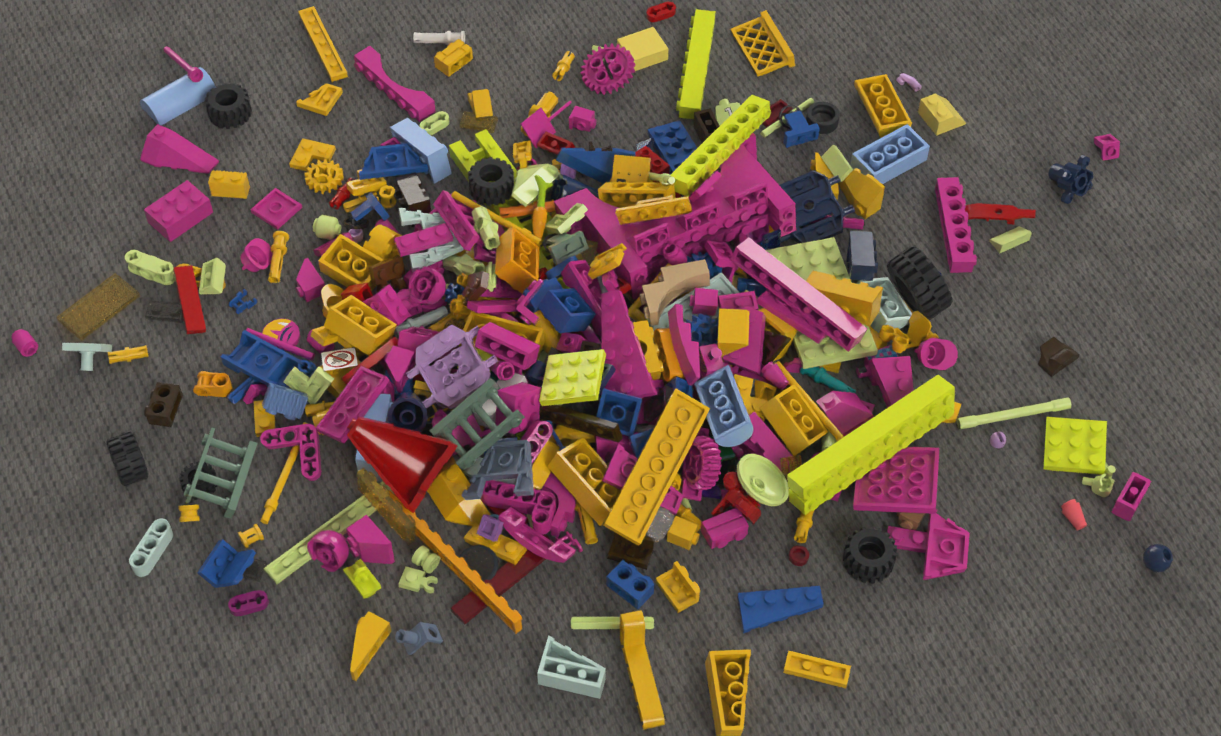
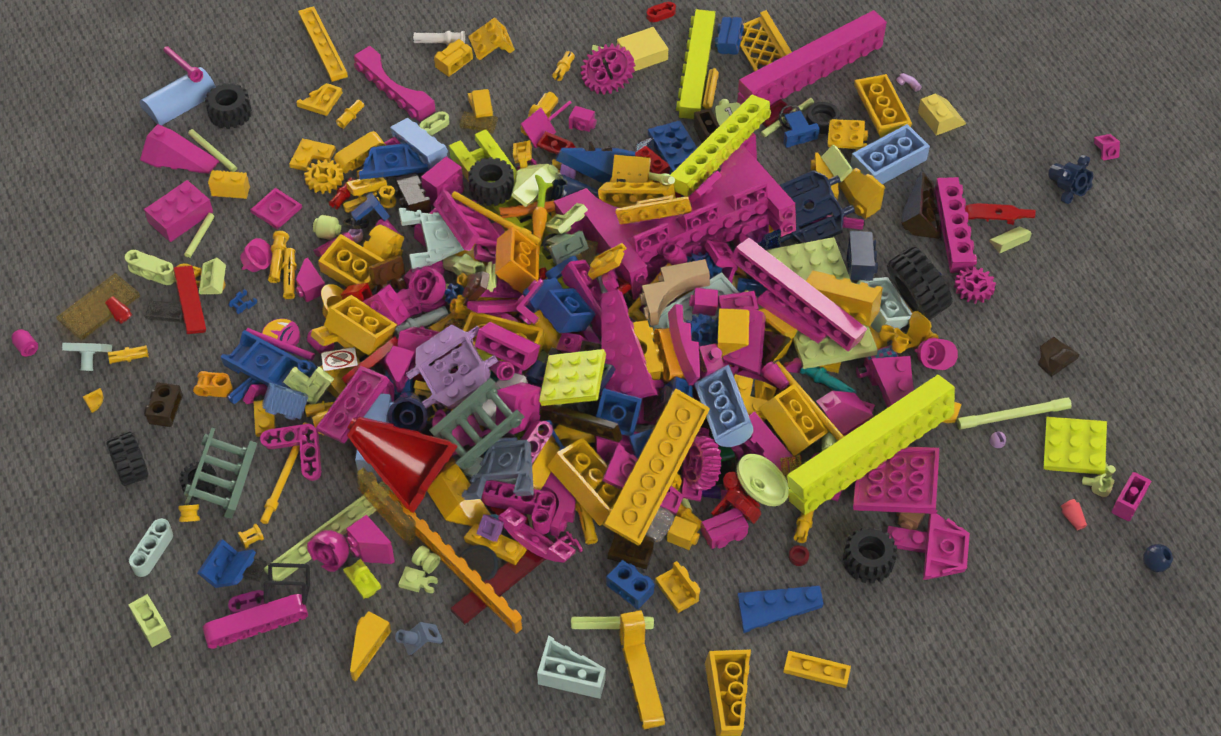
dark pink plate [394,223,453,257] -> none
yellowish green piece [472,206,501,250] -> none
none -> yellow tile [83,388,103,413]
none -> red cone [105,296,133,324]
none -> yellowish green brick [128,594,171,648]
none -> yellowish green bar [184,213,214,258]
none -> yellowish green bar [188,129,237,172]
none -> dark pink beam [203,594,308,649]
none -> black piece [263,563,310,605]
none -> yellow pin [282,248,297,299]
none -> yellow beam [334,131,386,174]
none -> yellow axle [336,100,364,129]
none -> dark pink brick [421,156,464,207]
none -> yellow bracket [469,17,515,60]
none -> yellow axle [702,68,719,109]
none -> blue brick [715,17,744,55]
none -> dark pink piece [737,10,887,106]
none -> yellow bracket [828,119,868,151]
none -> dark brown wedge [901,171,942,239]
none -> dark pink gear [954,267,996,304]

